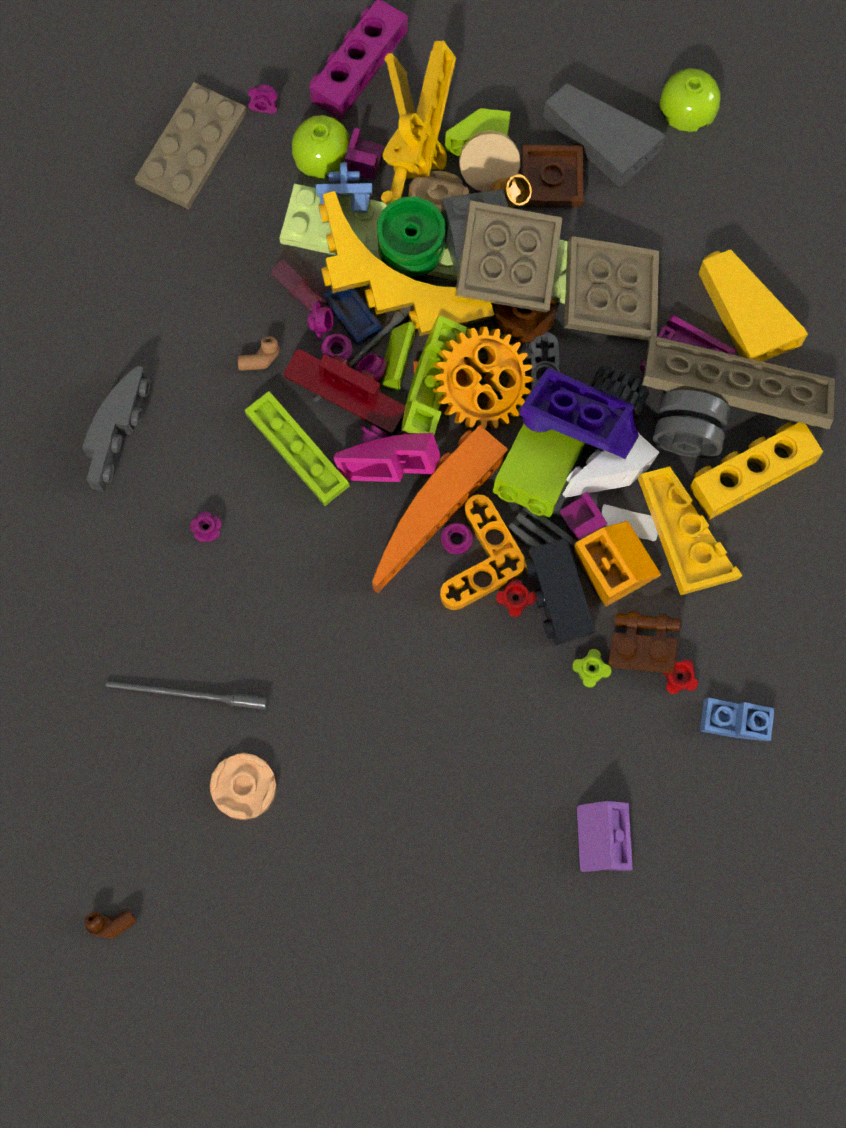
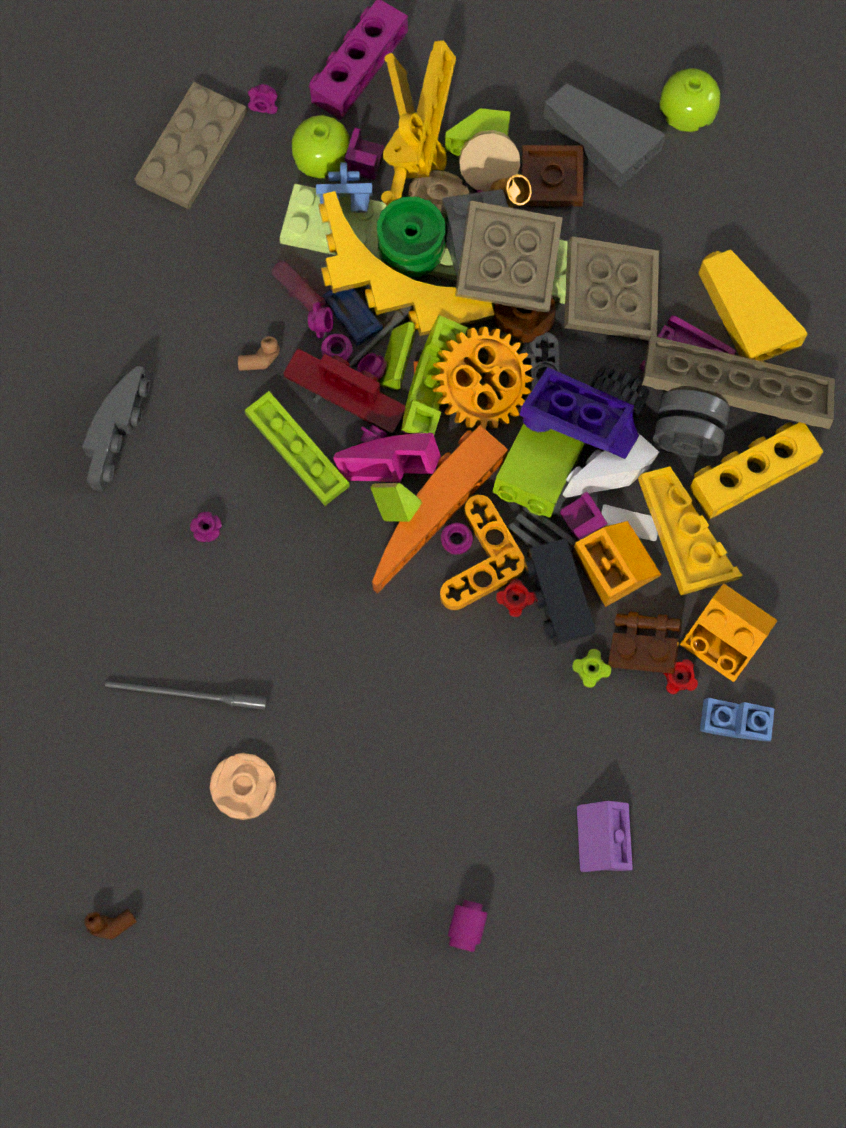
none -> lime slope [370,483,422,522]
none -> magenta brick [447,900,488,952]
none -> light orange slope [680,583,778,682]

